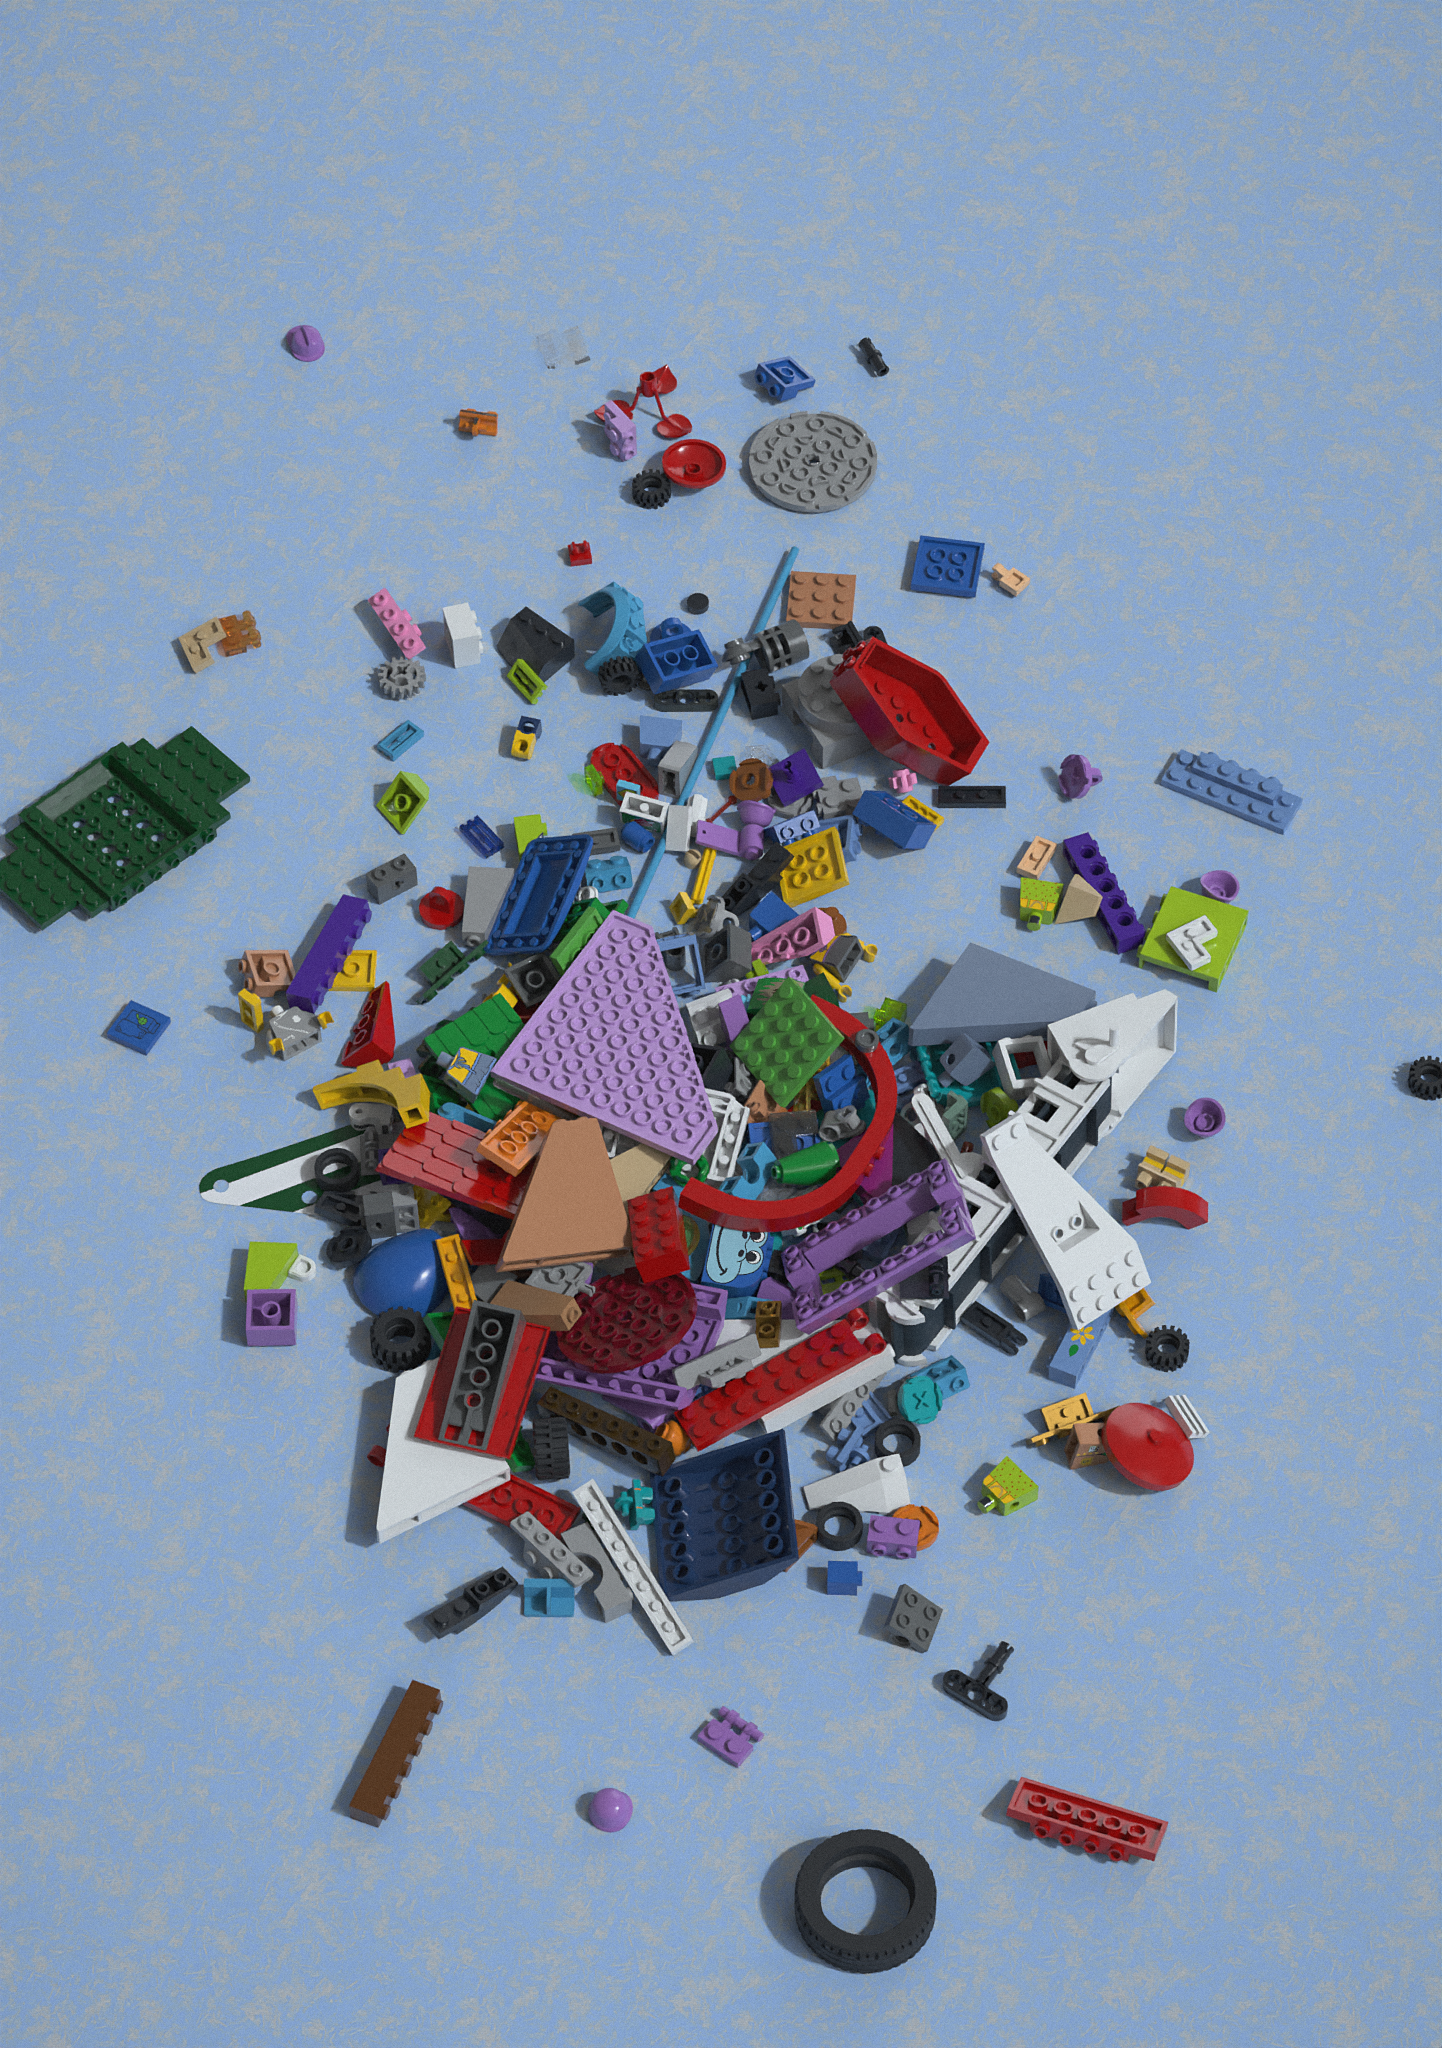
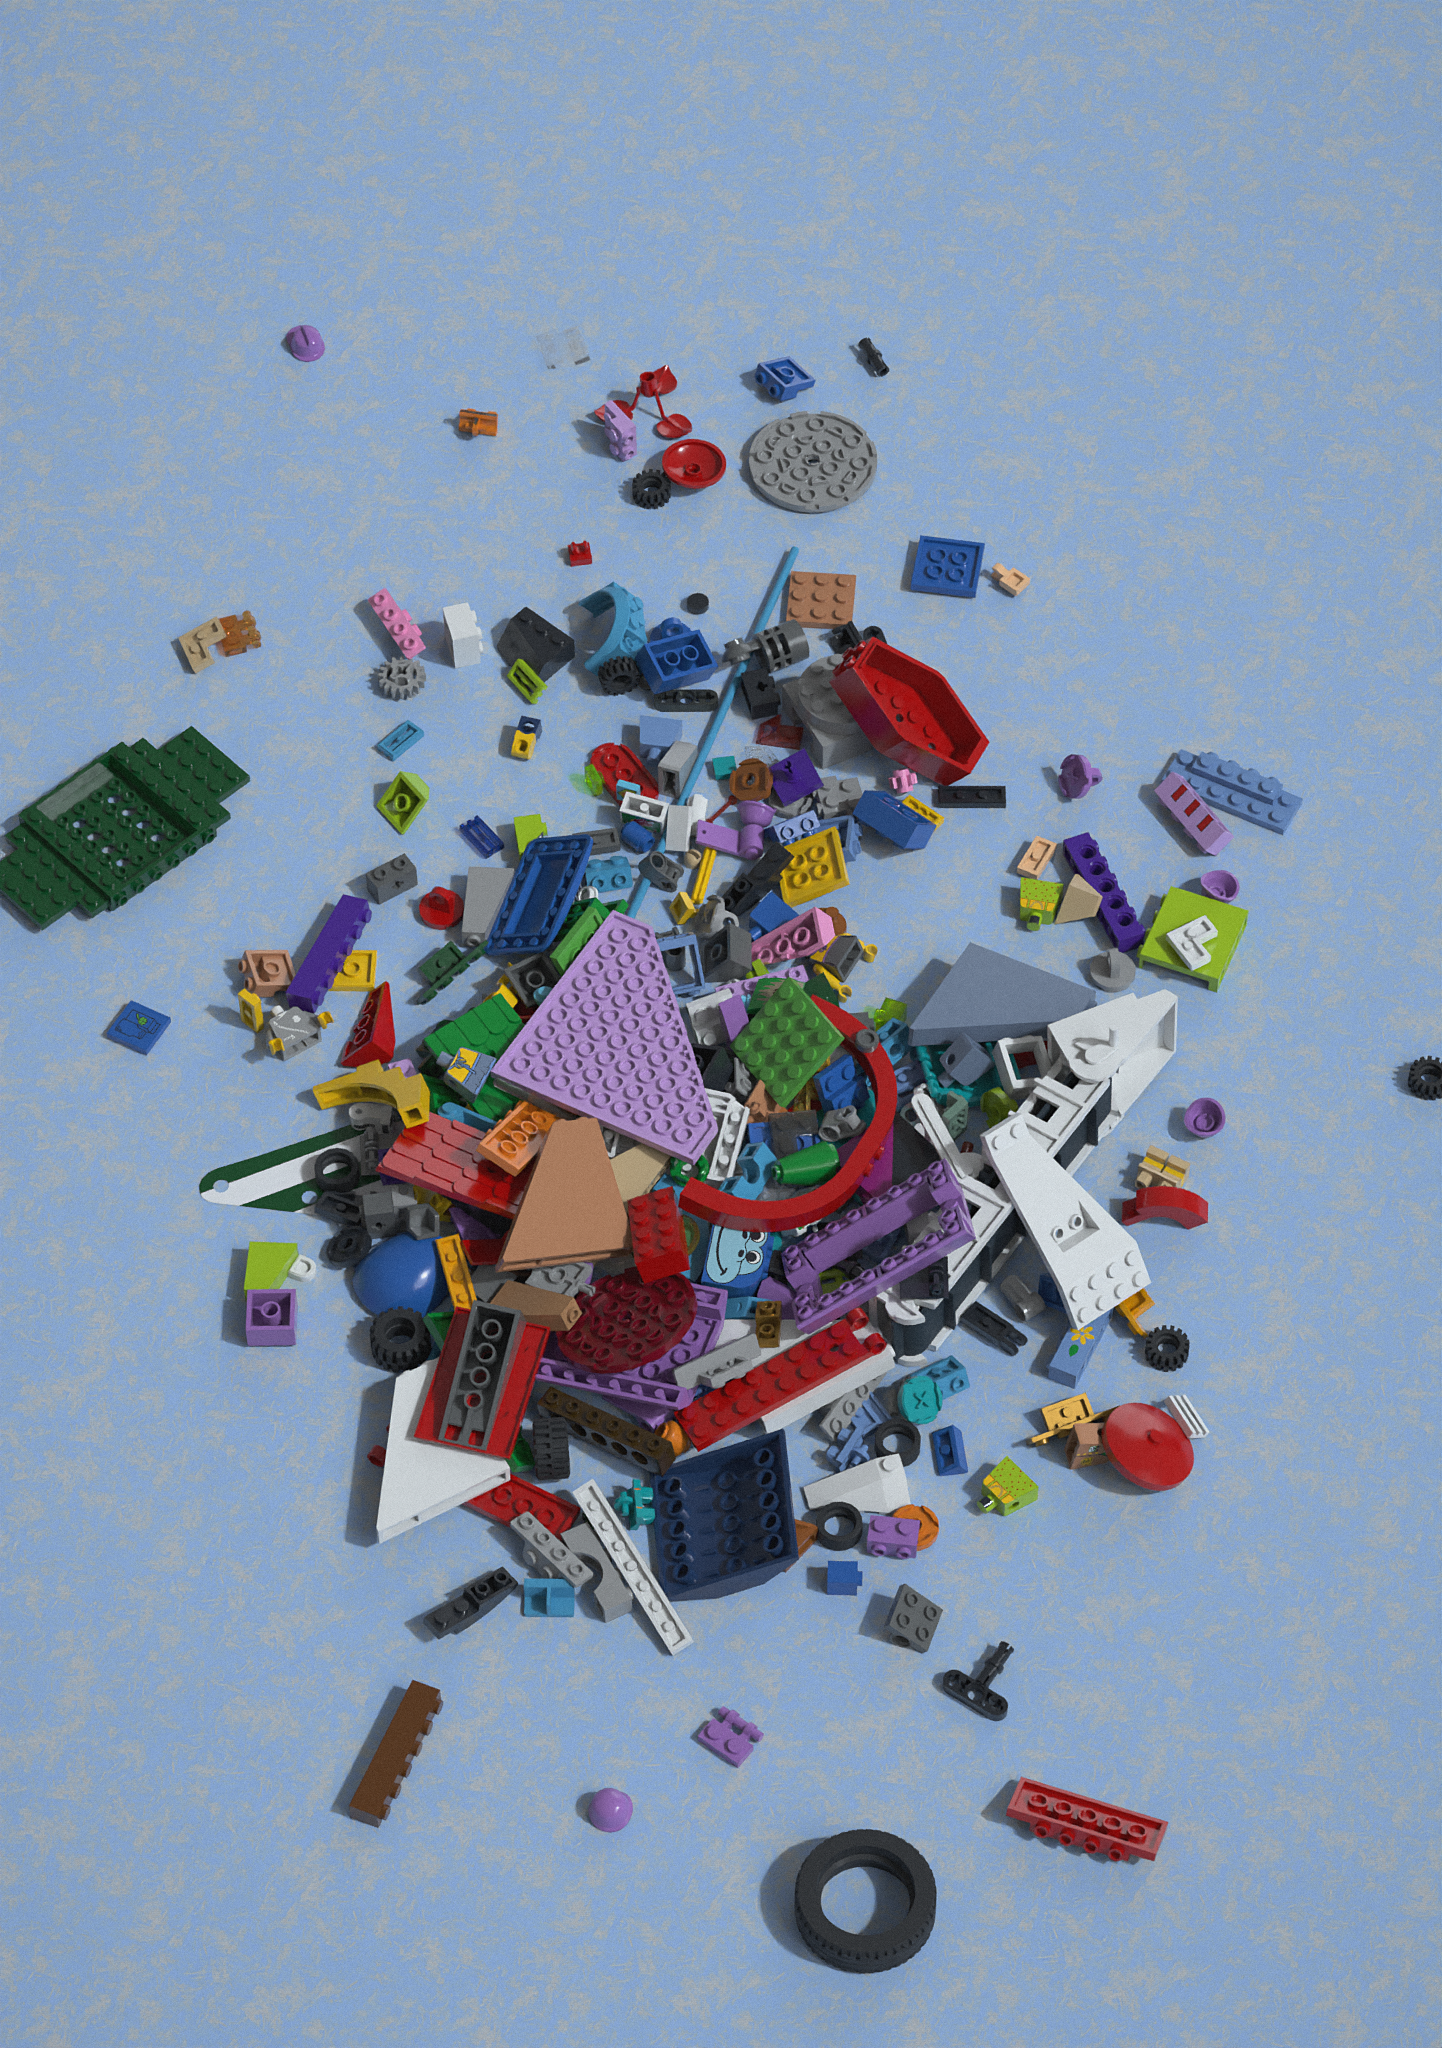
none -> dark grey panel [406,1203,439,1240]
none -> medium azure plate [534,986,553,1006]
none -> dark grey piece [638,851,684,892]
none -> clear red slope [756,714,804,750]
none -> blue slope [932,1424,968,1476]
none -> light grey tile [1090,948,1136,992]
none -> lavender brick [1154,771,1234,856]

